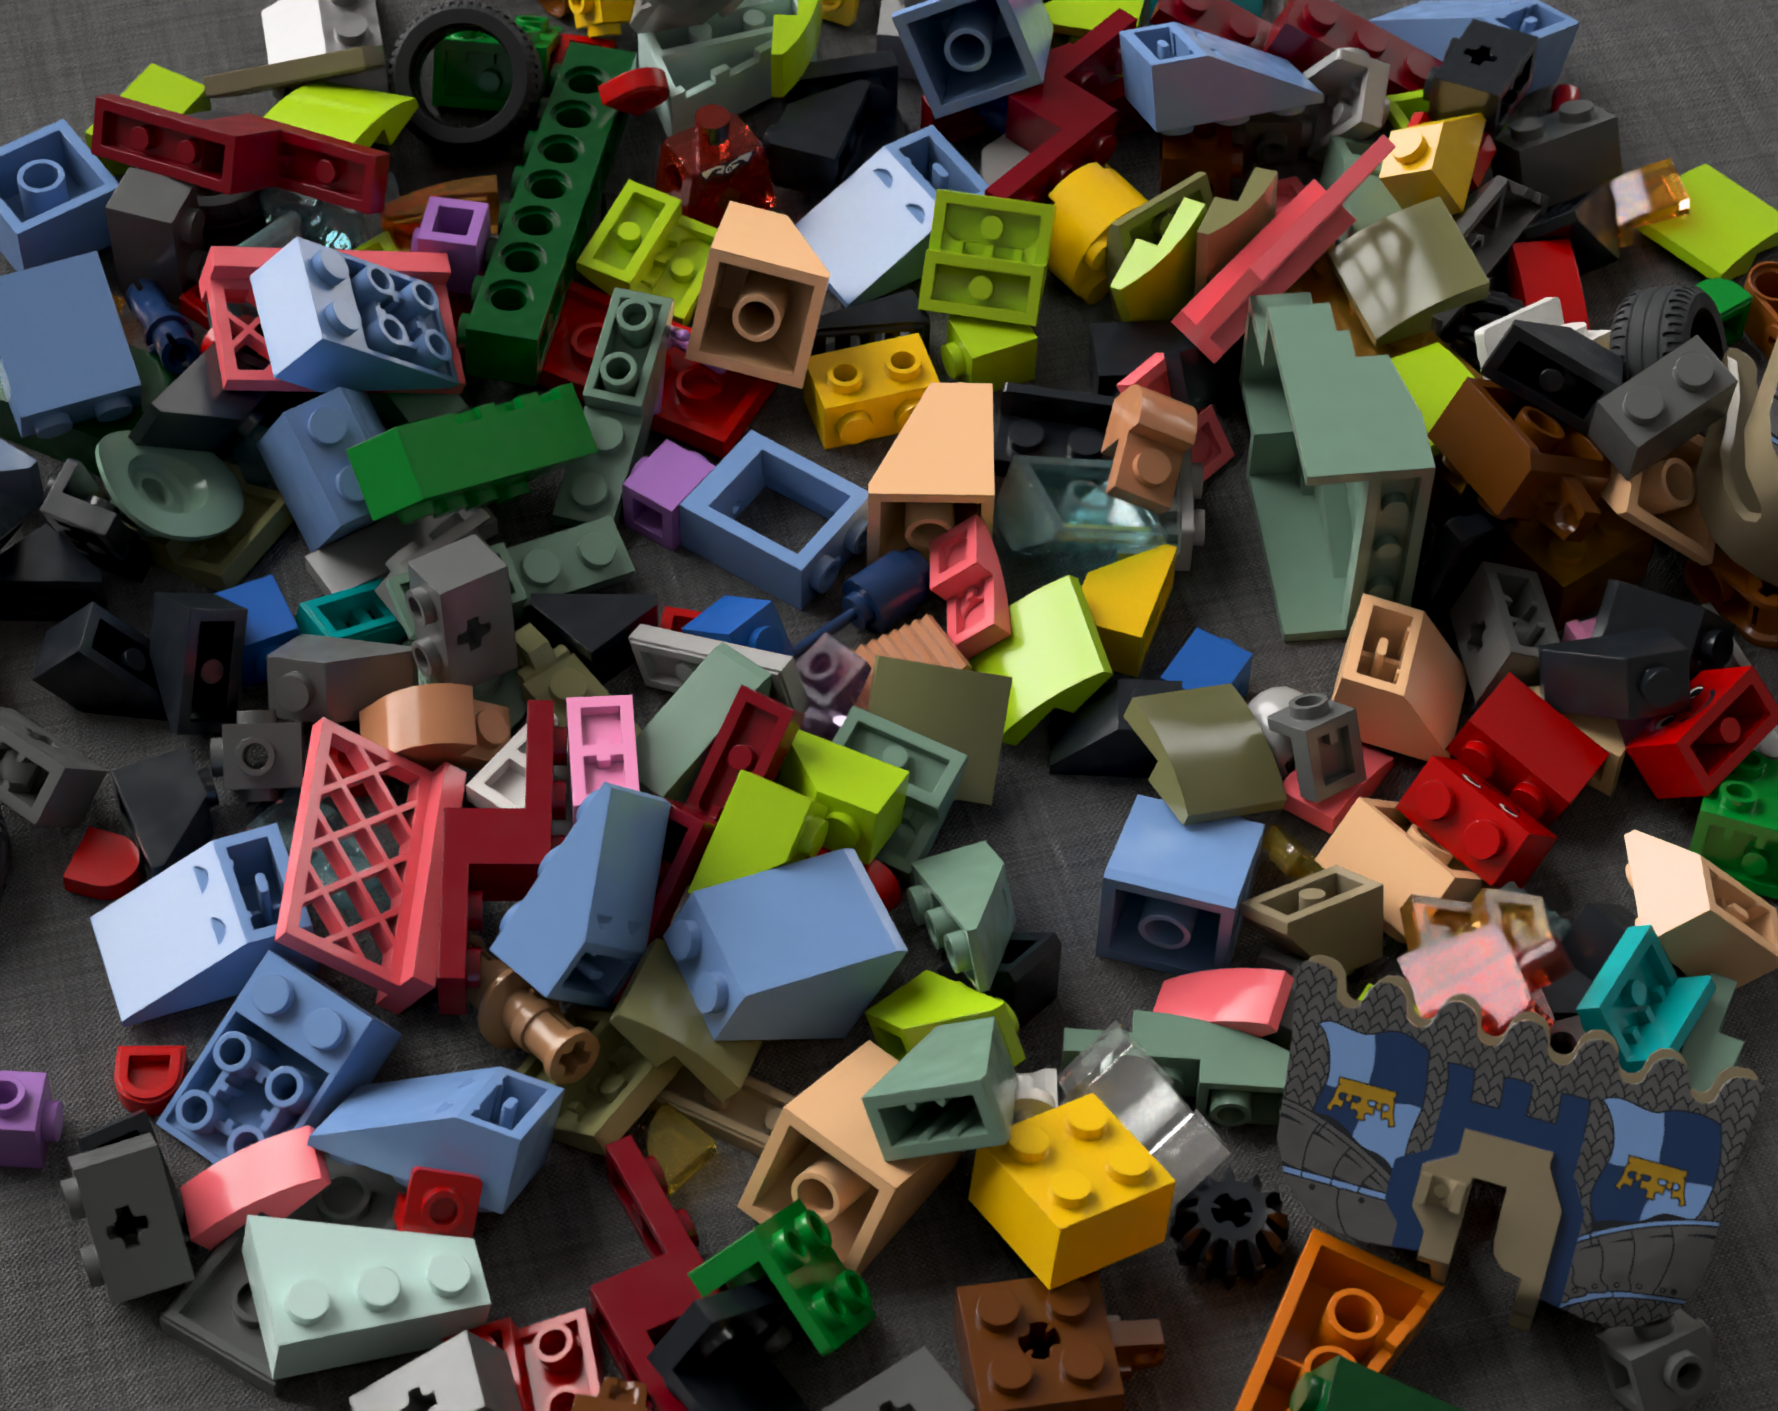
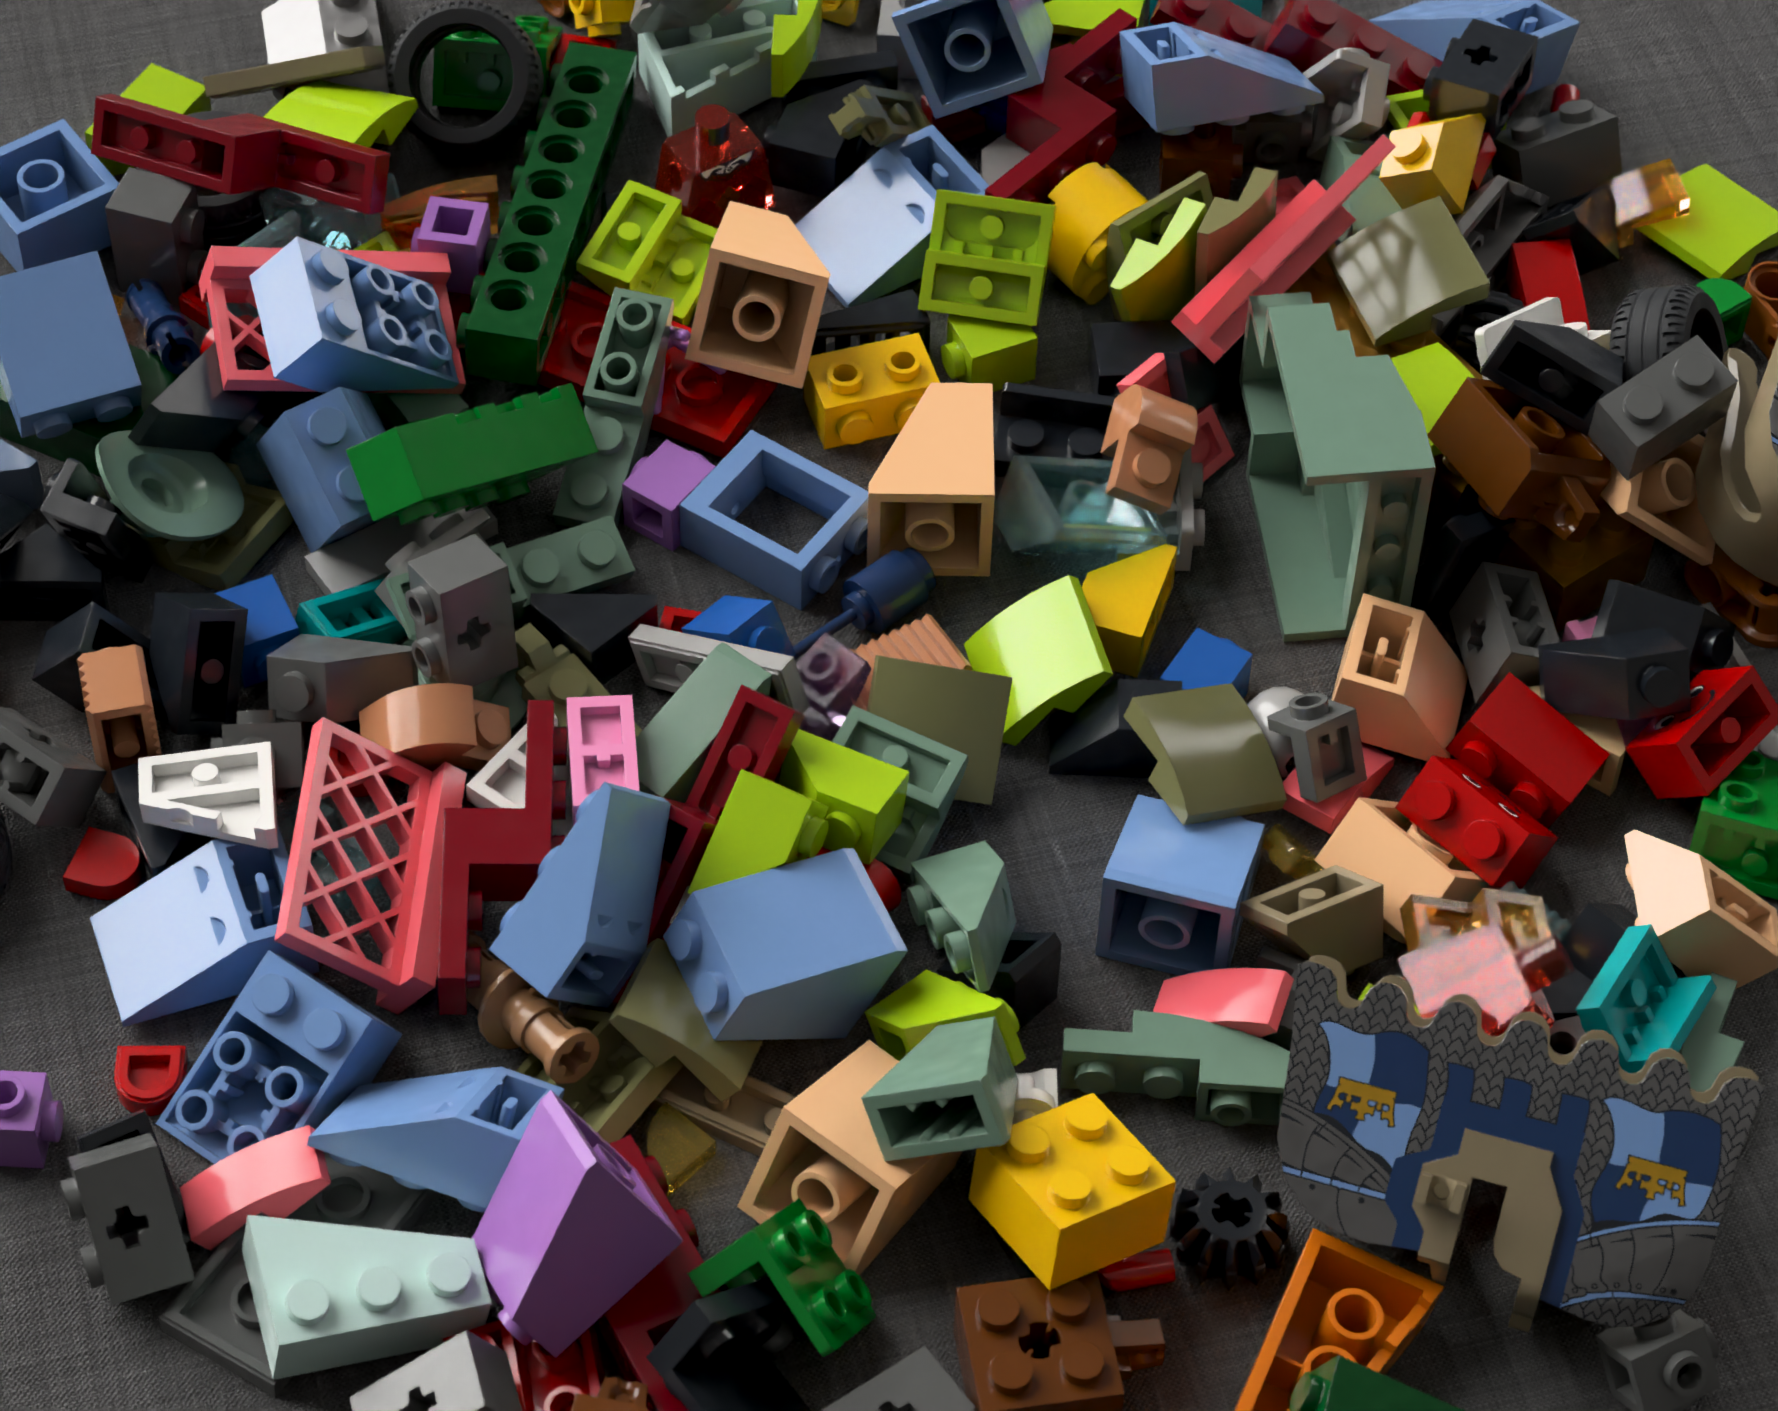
red bracket [392,1166,483,1238] -> none
red tile [598,67,670,116] -> none
coral slope [929,514,1011,660] -> none
clear brick [1057,1020,1231,1209] -> none
none -> nougat brick [77,645,162,793]
none -> white wing [138,741,279,849]
none -> medium lavender slope [472,1090,683,1358]
none -> olive hinge [828,85,931,147]
none -> red arm [1097,1248,1175,1292]

